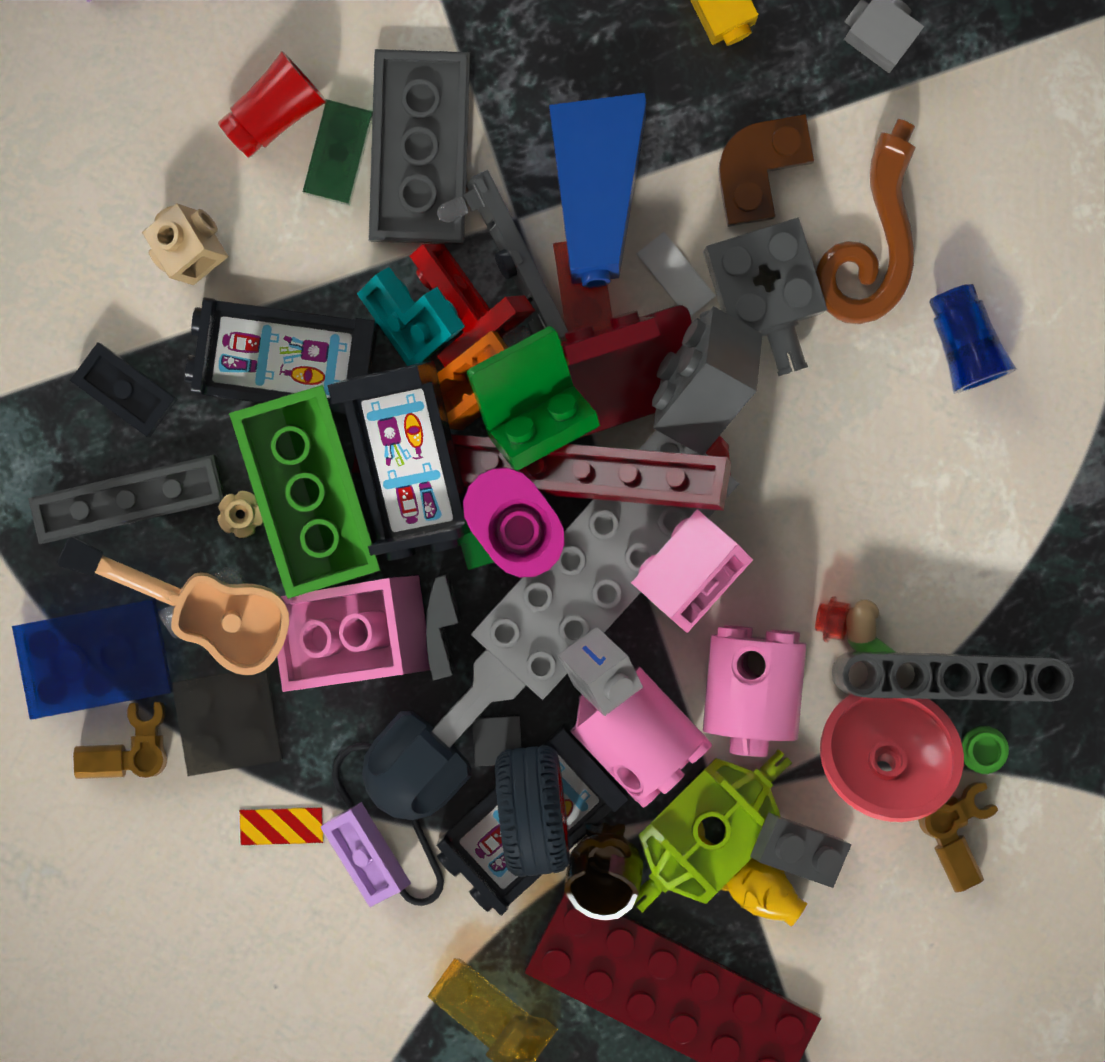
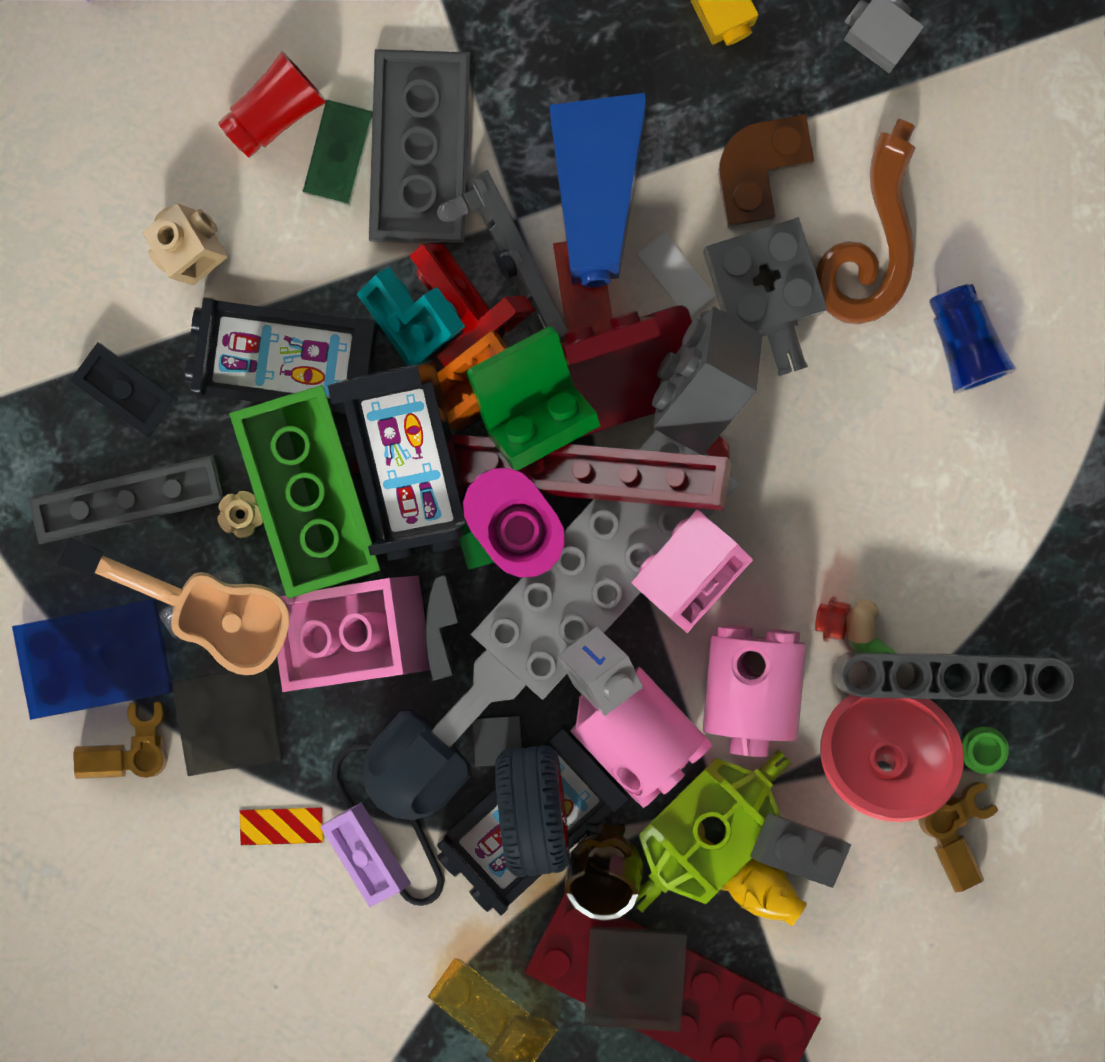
none -> clear smoke plate [584,926,687,1032]

